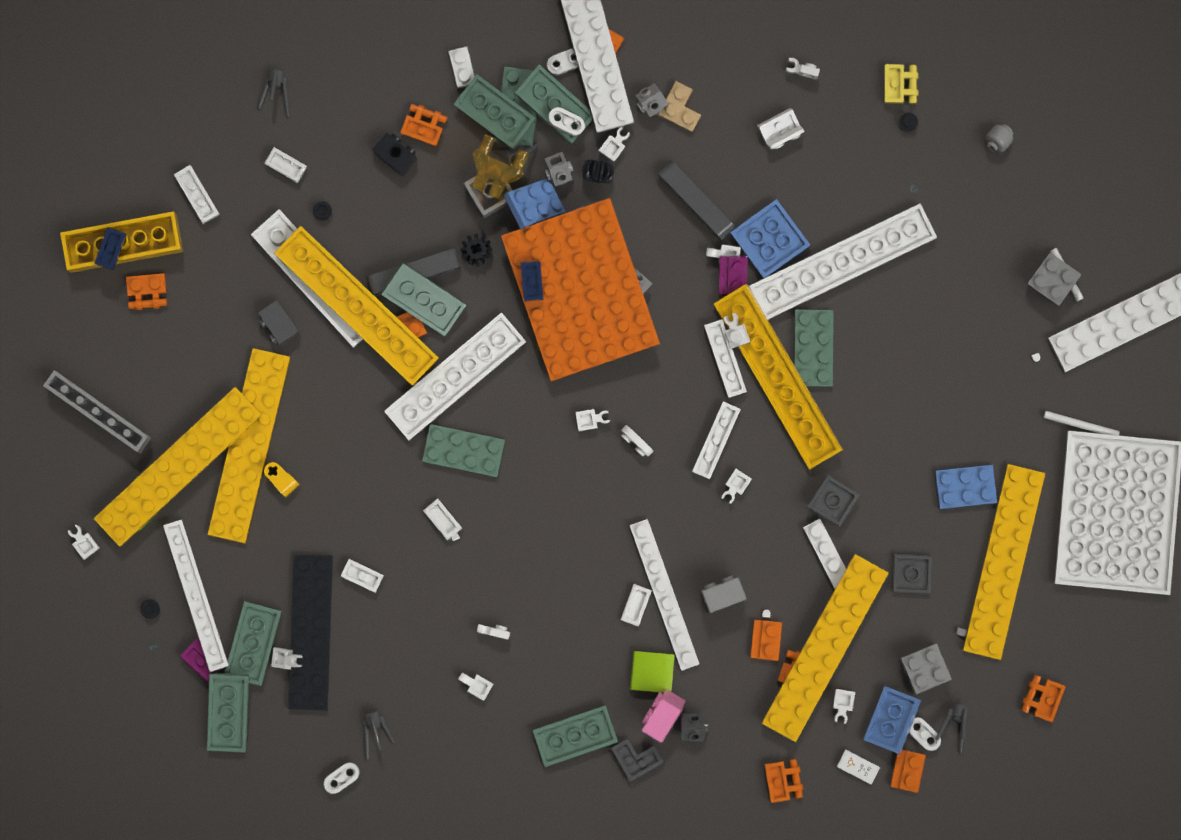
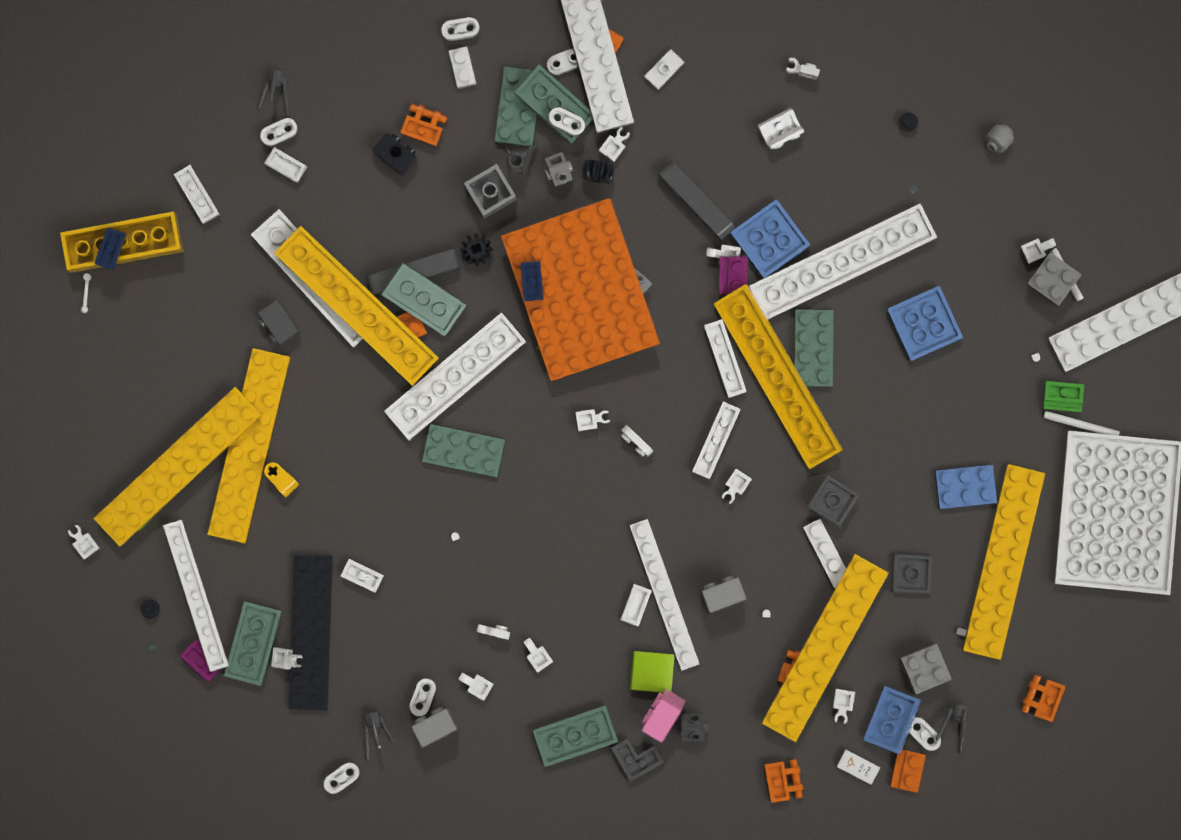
light grey brick [43,370,151,453] -> none
orange plate [126,273,167,310] -> none
sand green plate [207,673,249,752] -> none
black plate [313,202,332,221] -> none
white tile [423,498,462,540] -> none
sand green plate [454,74,537,150] -> none
clear yellow connector [472,134,530,199] -> none
medium blue plate [504,178,566,229] -> none
light grey brick [635,83,669,117] -> none
tan plate [658,81,701,132] -> none
white plate [724,313,751,349] -> none
orange plate [750,620,782,661] -> none
light yellow plate [884,64,919,104] -> none
none -> white hinge [81,273,91,313]
none -> white plate [260,118,298,146]
none -> white plate [410,678,436,716]
none -> light grey brick [412,707,458,747]
none -> white plate [441,17,479,41]
none -> white plate [524,637,553,673]
none -> white plate [644,49,684,90]
none -> medium blue plate [887,286,963,362]
none -> white plate [1021,238,1056,264]
none -> bright green plate [1043,381,1084,412]

